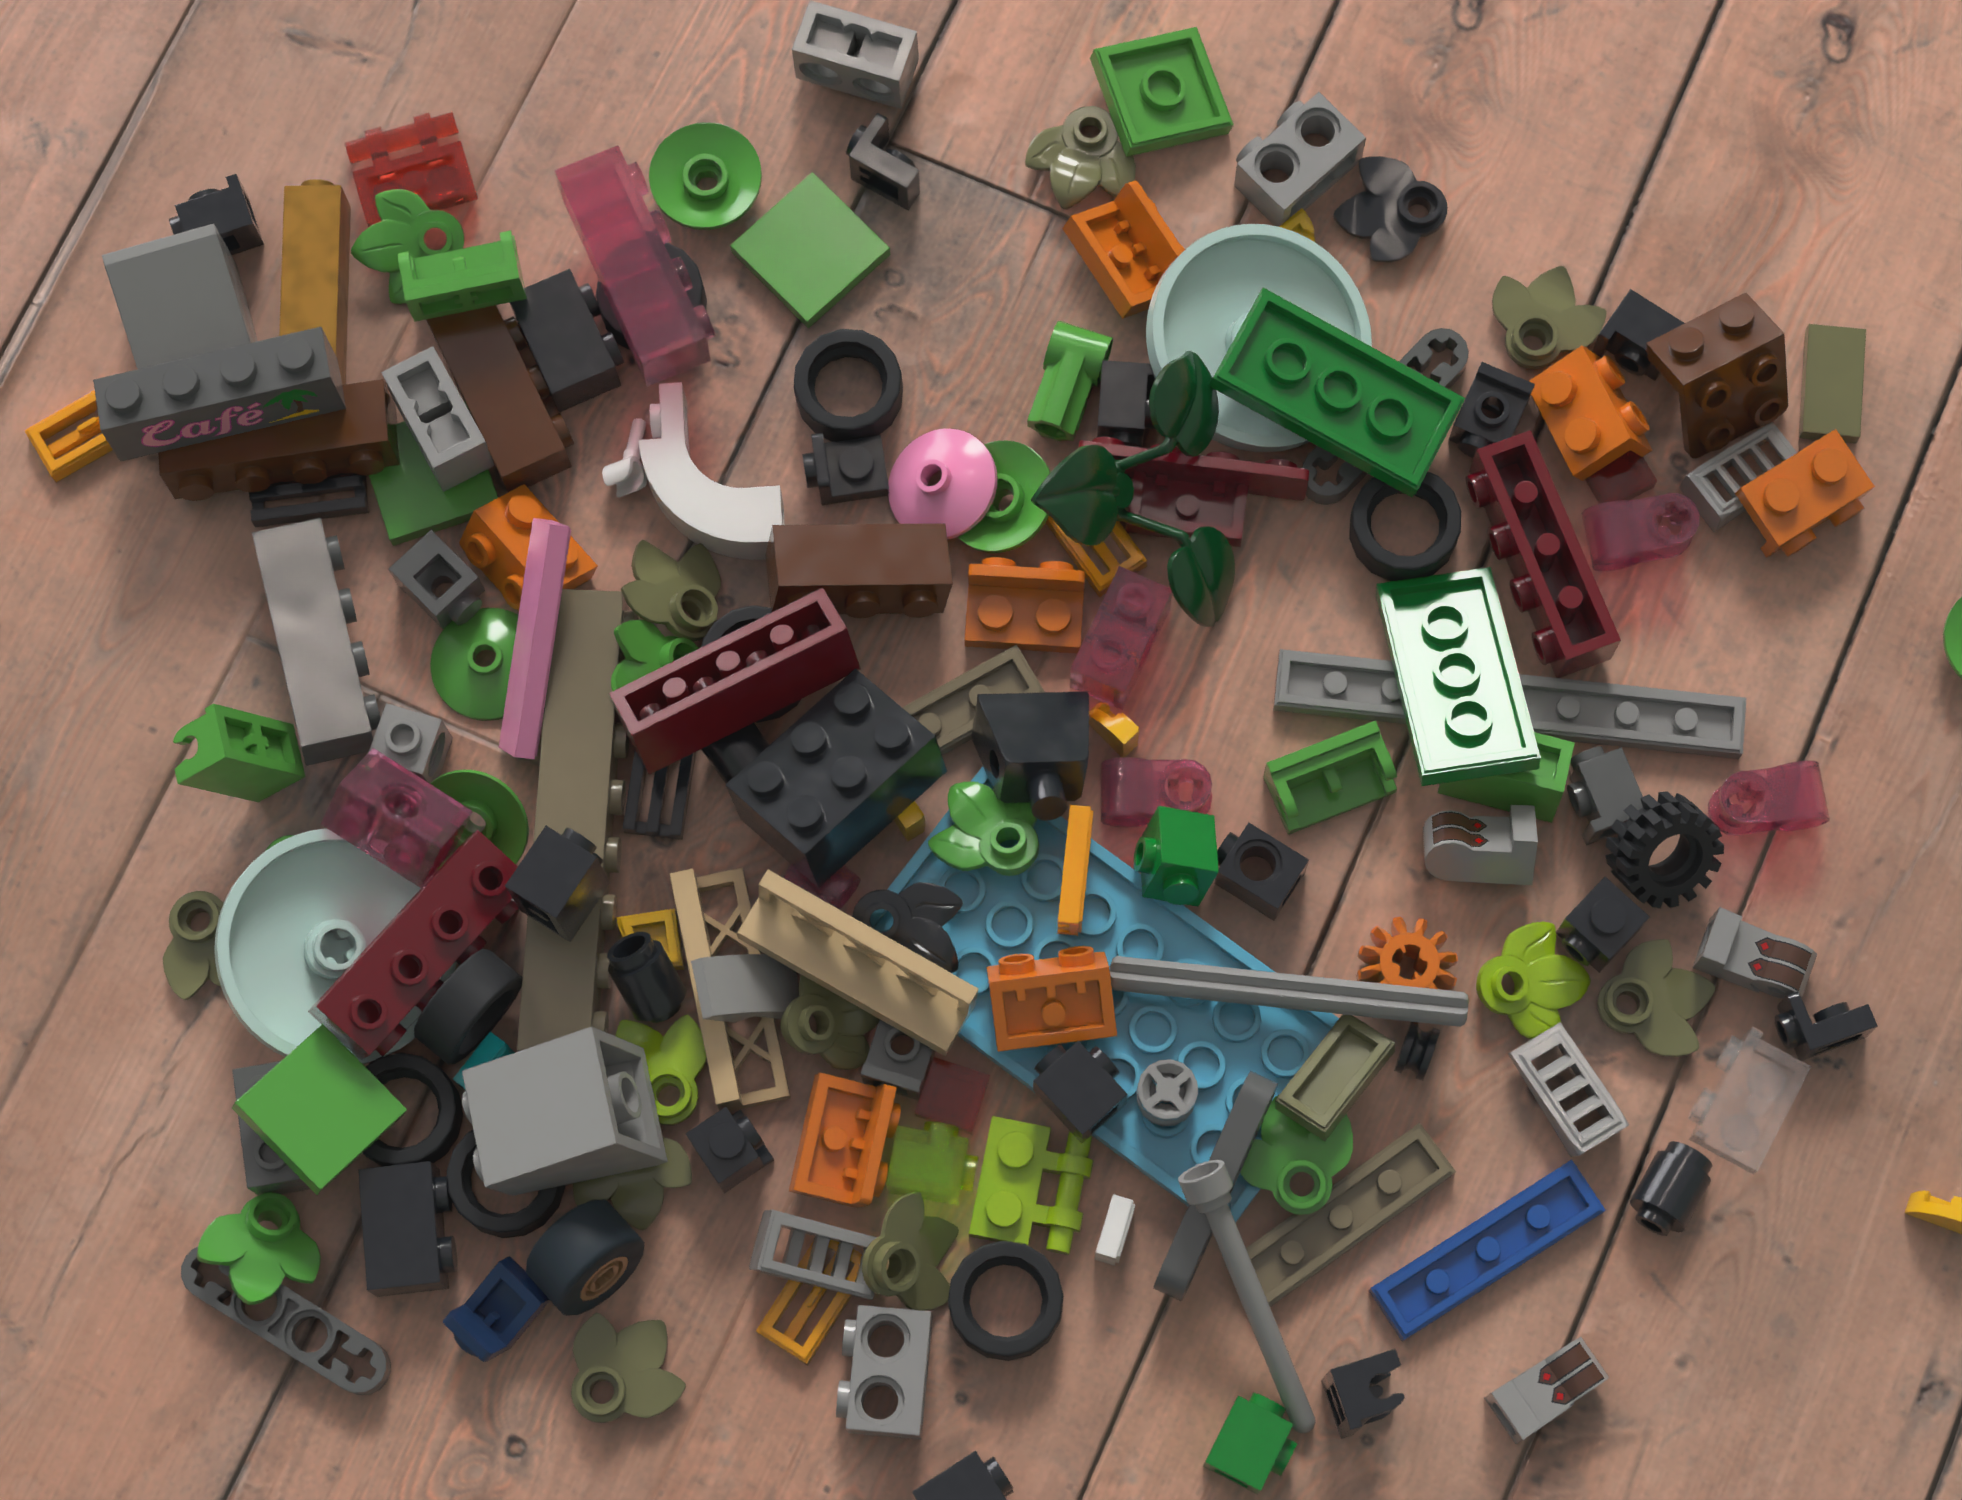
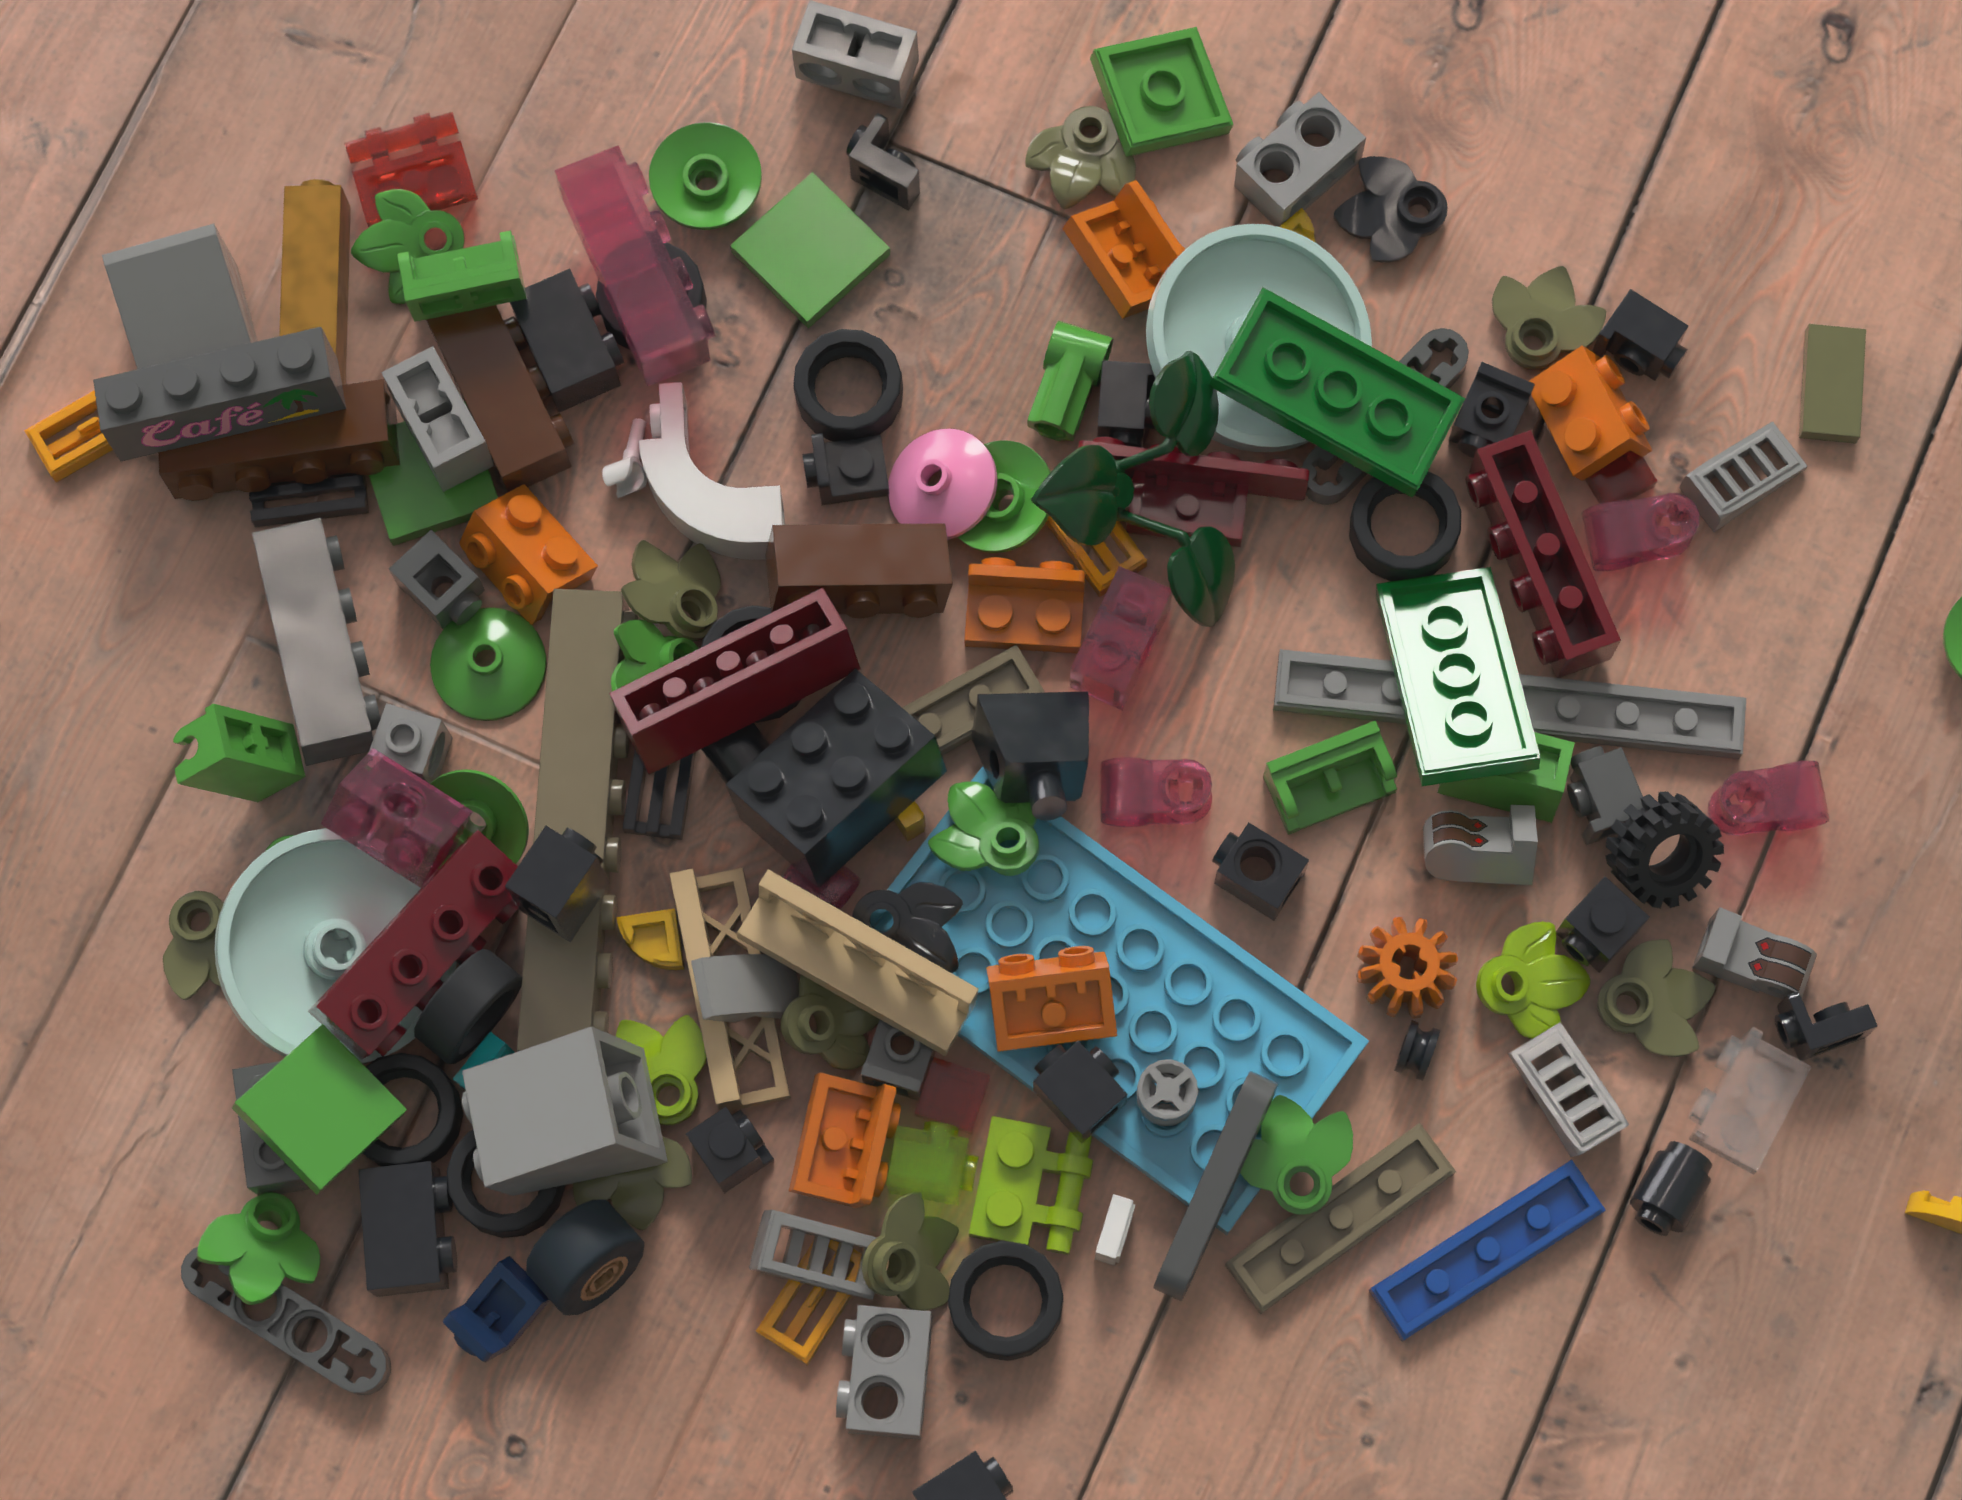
black brick [169,174,264,255] -> none
bright pink tile [498,518,571,759] -> none
olive plate [571,1313,686,1423] -> none
black brick [607,932,687,1023] -> none
light orange tile [1057,805,1093,936] -> none
tile [1089,702,1139,759] -> none
light grey axle [1110,956,1469,1027] -> none
green brick [1133,805,1219,907] -> none
light grey piece [1178,1160,1315,1433] -> none
green brick [1203,1392,1297,1494] -> none
olive tile [1275,1014,1395,1141] -> none
black hinge [1321,1349,1405,1439] -> none
light grey leg [1484,1337,1610,1444] -> none
reddish brown bracket [1646,292,1788,458] -> none
orange bracket [1735,429,1875,558] -> none

